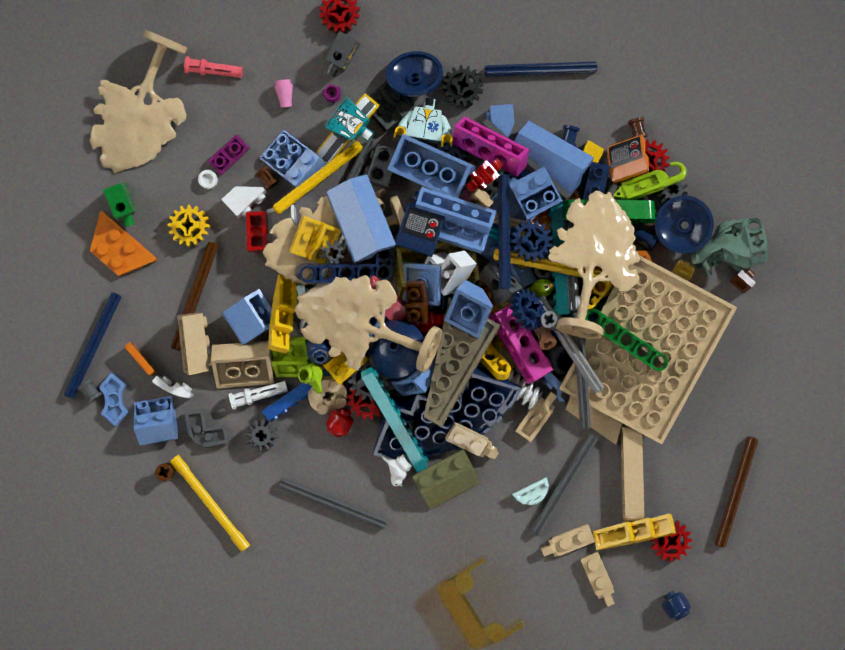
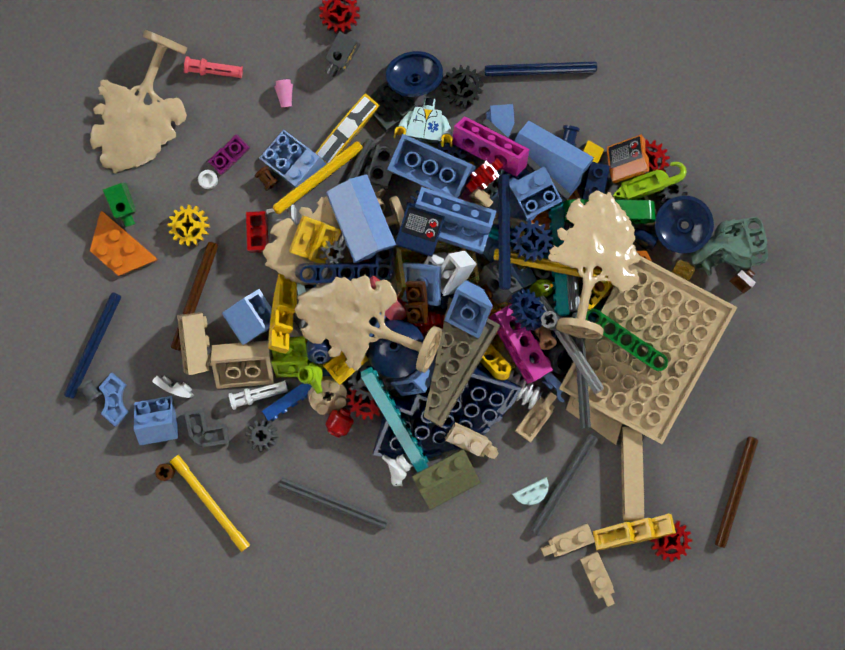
orange tile [125,342,158,376] -> none
white slope [221,186,267,219] -> none
magenta plate [323,84,341,103] -> none
torso [325,97,374,142] -> none
clear yellow windscreen [437,555,525,649] -> none
reddish brown bush [628,117,648,138] -> none
dark blue head [662,591,691,621] -> none

